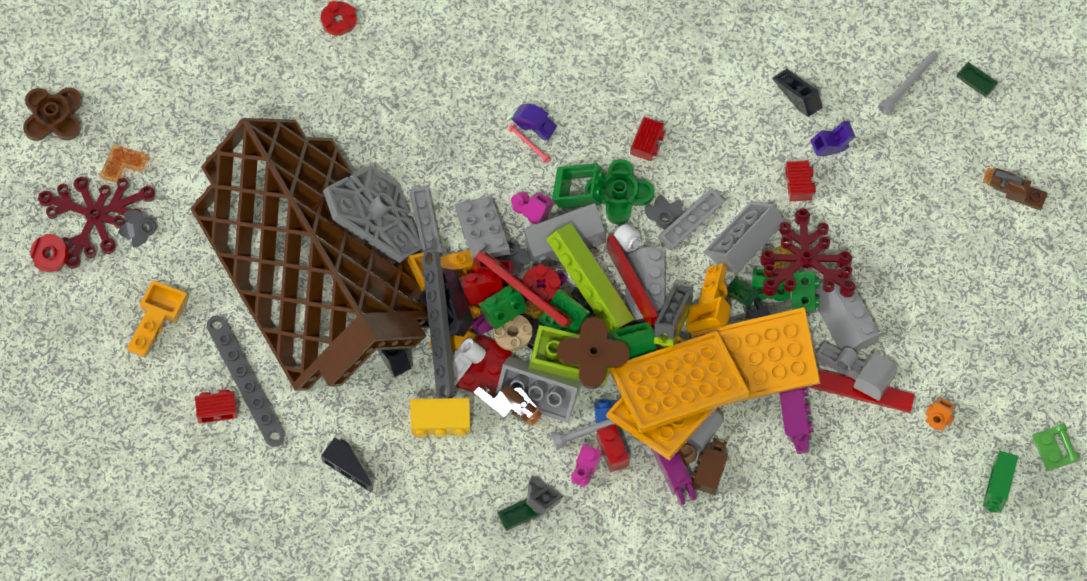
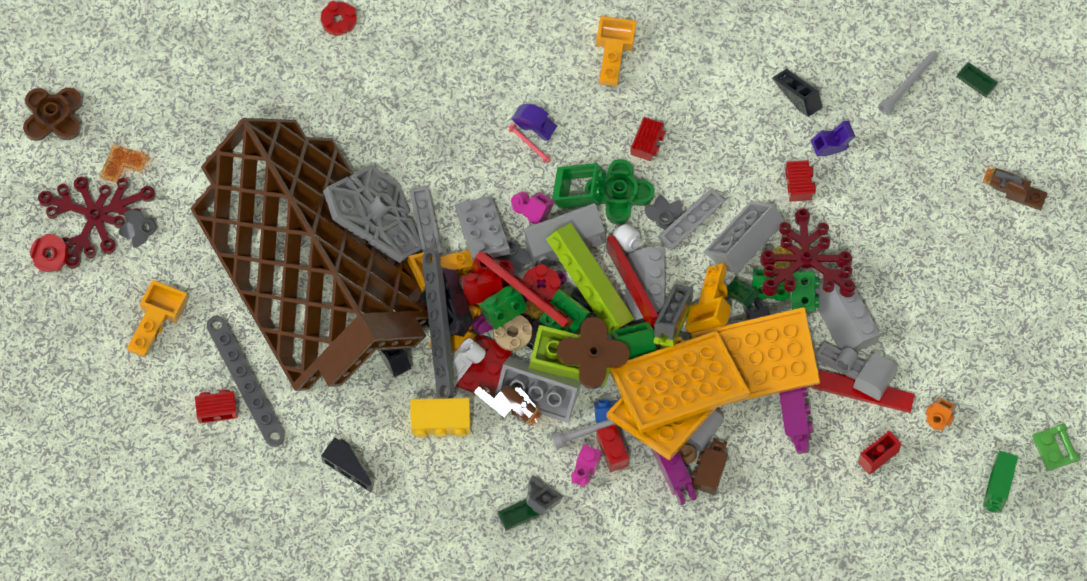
none -> light orange plate [596,16,637,87]
none -> red brick [858,431,902,475]

